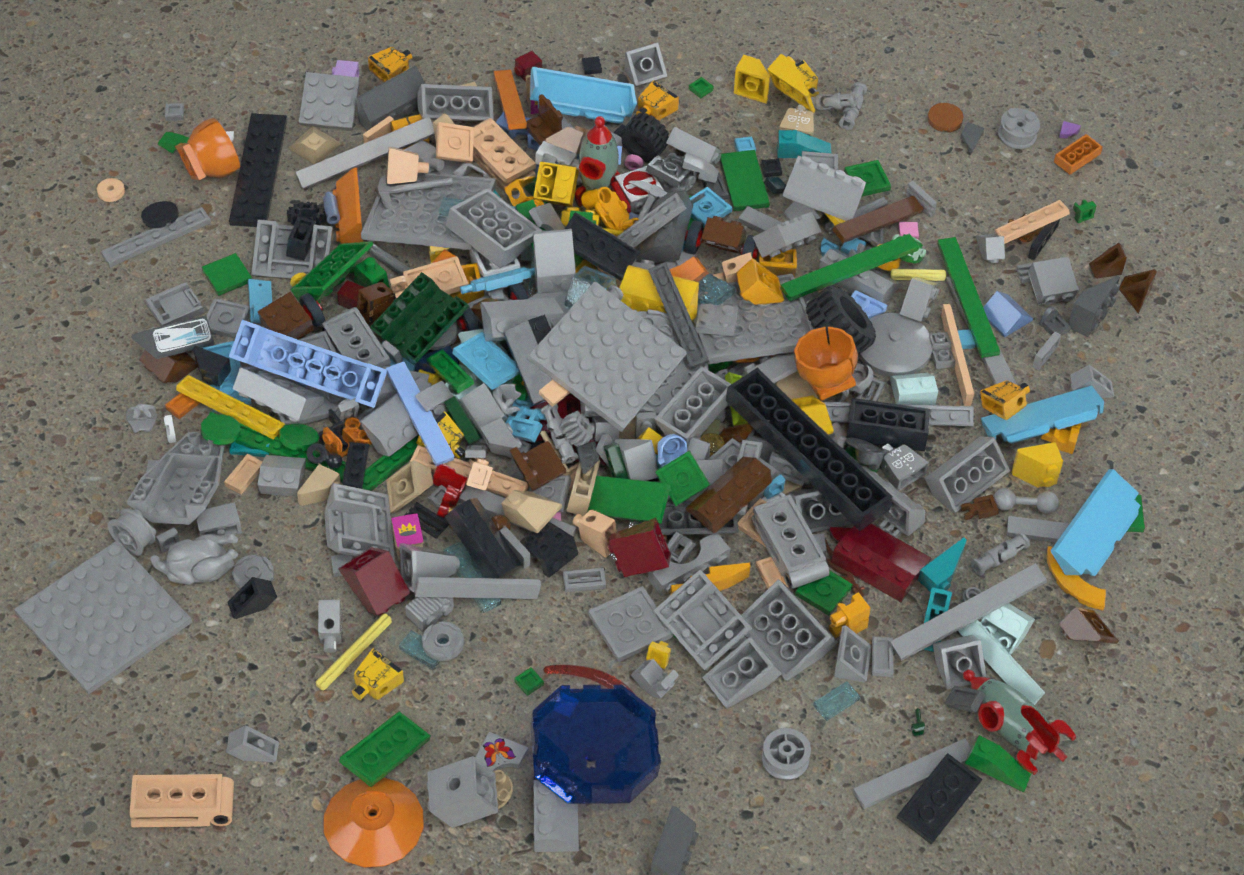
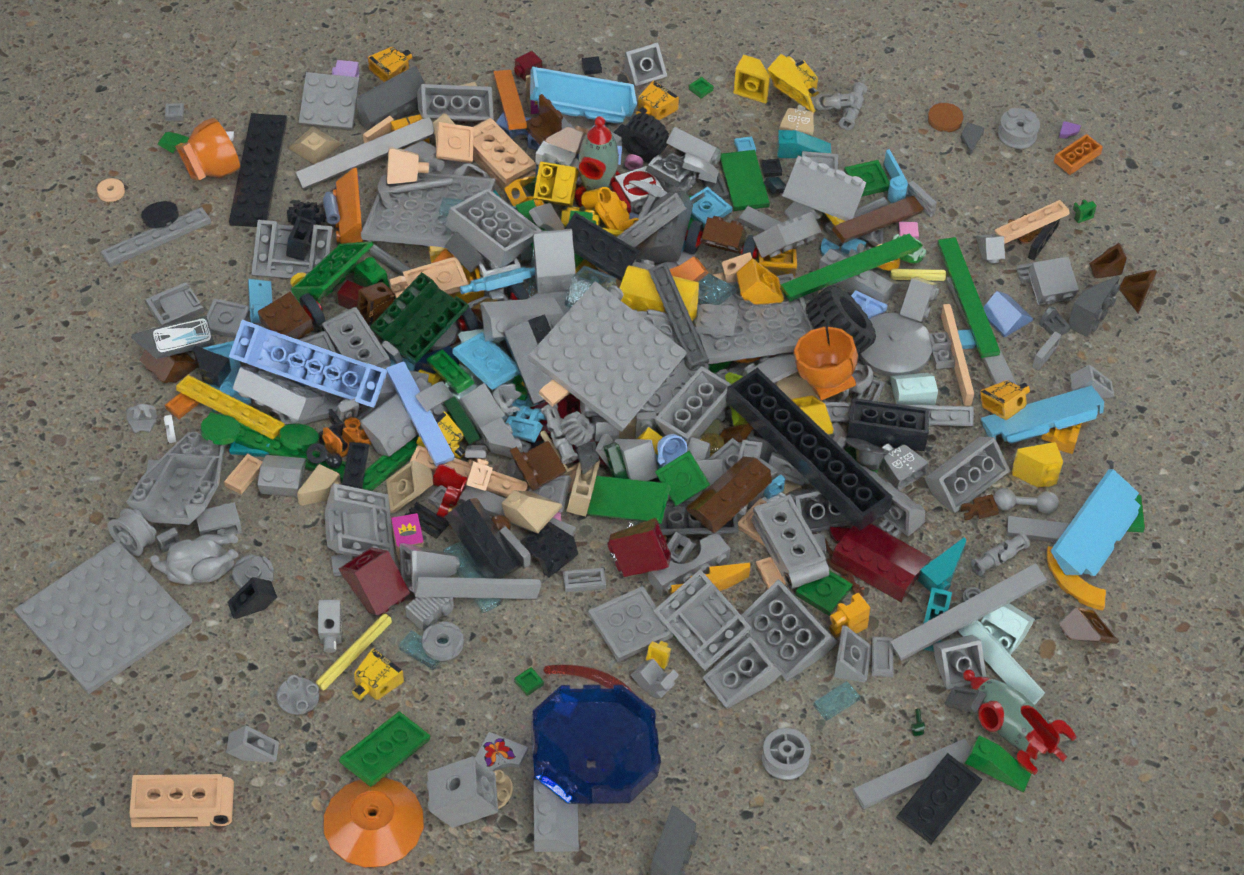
green tile [202,253,252,296] -> none
light nougat torso [573,510,617,558] -> none
none -> light grey dish [276,675,319,715]
none -> dark grey tile [445,232,483,273]
none -> medium azure door [884,149,908,203]

